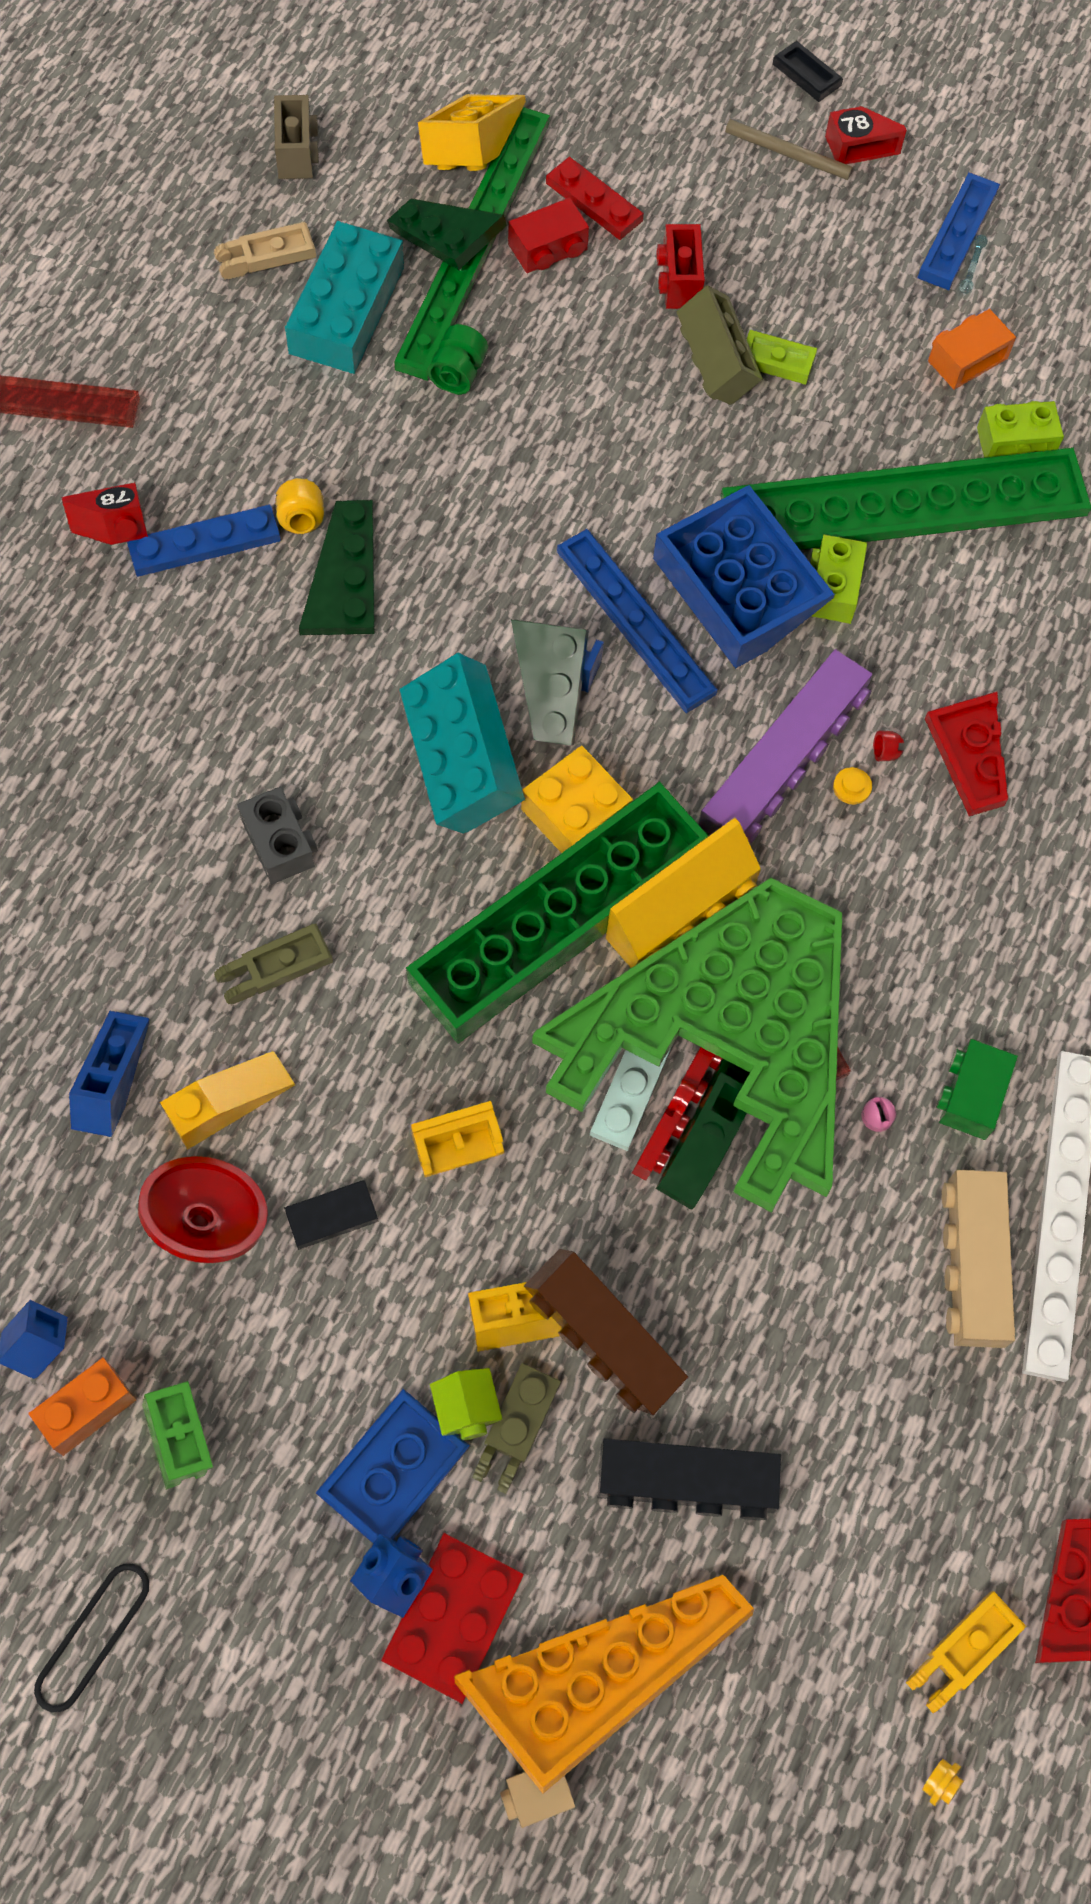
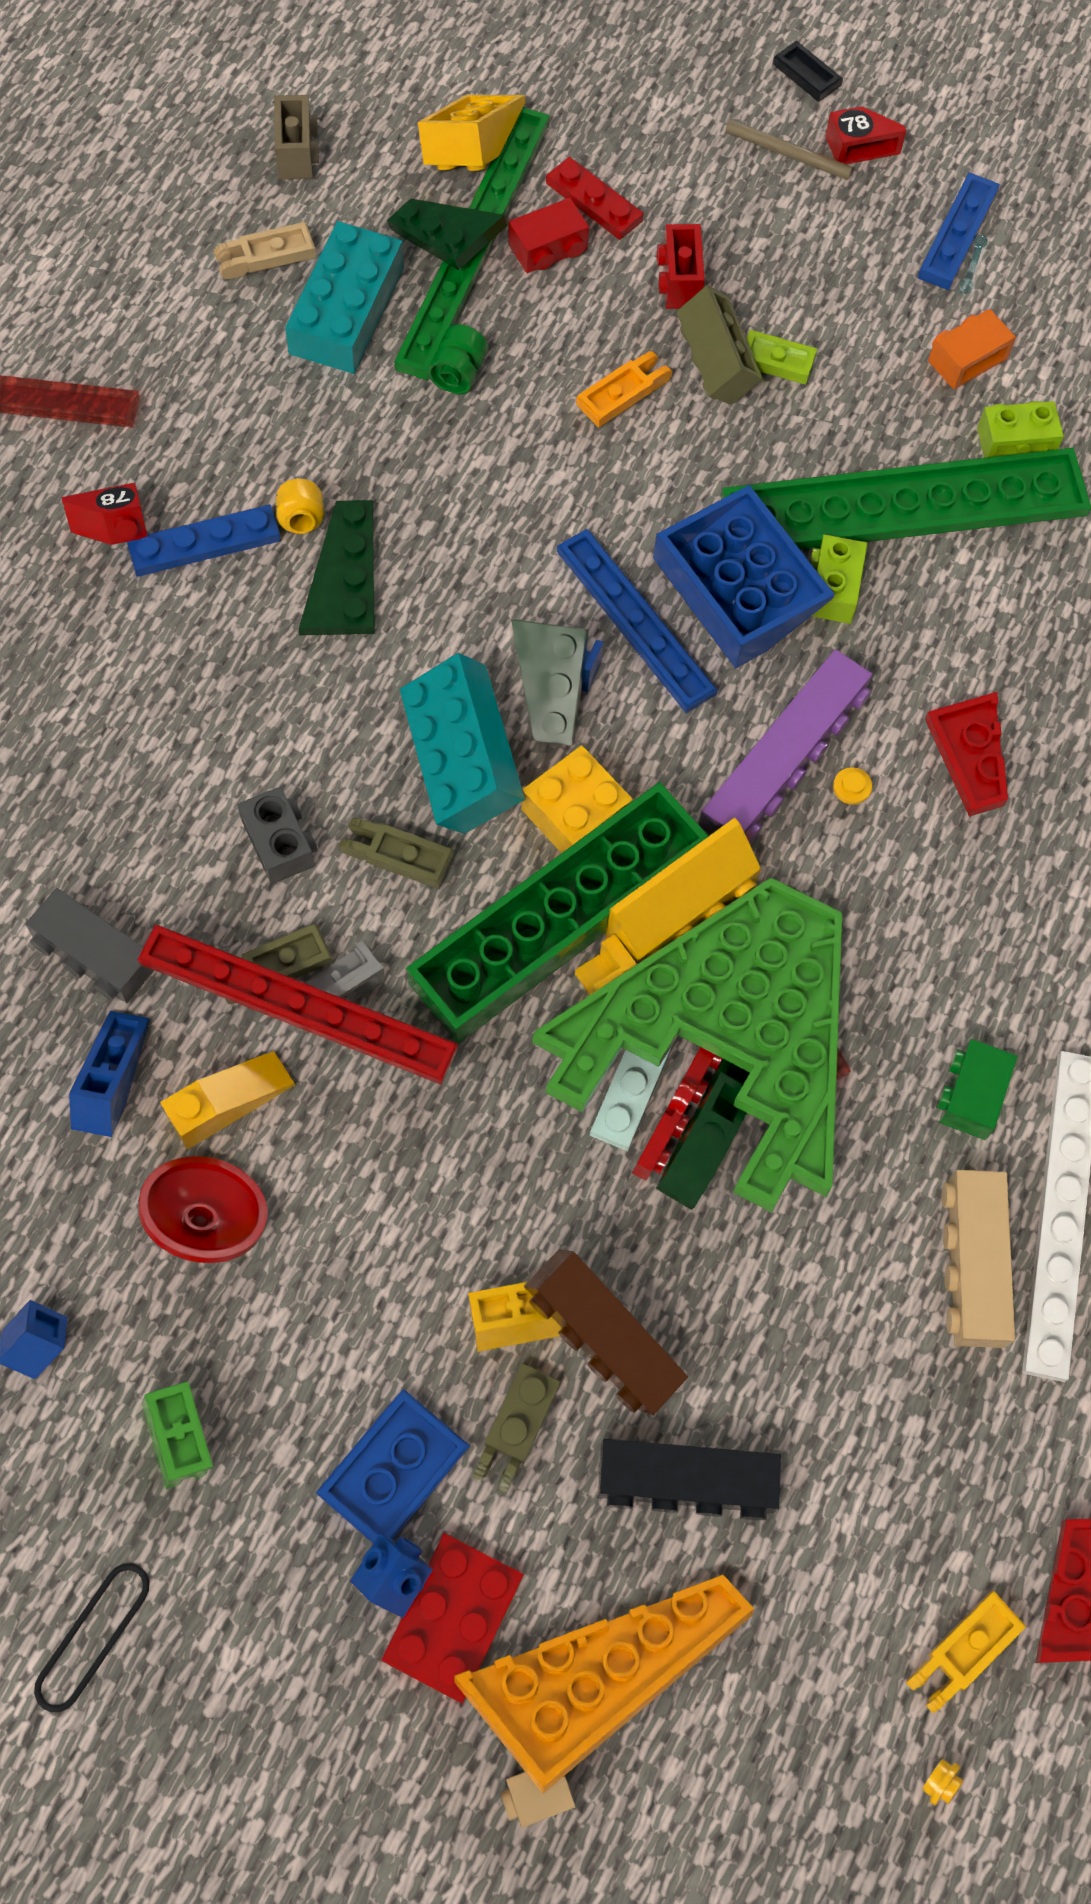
orange brick [28,1357,136,1456] -> none
black tile [284,1180,379,1250] -> none
yellow hinge [411,1101,504,1178] -> none
lime brick [430,1368,503,1440] -> none
bright pink hinge [861,1097,896,1132] -> none
red hinge [873,730,904,761] -> none
none -> dark grey brick [25,887,154,1004]
none -> red tile [137,924,458,1085]
none -> light grey hinge [299,941,385,1002]
none -> olive hinge [338,817,454,889]
none -> yellow panel [575,934,637,995]
none -> light orange hinge [576,351,673,428]

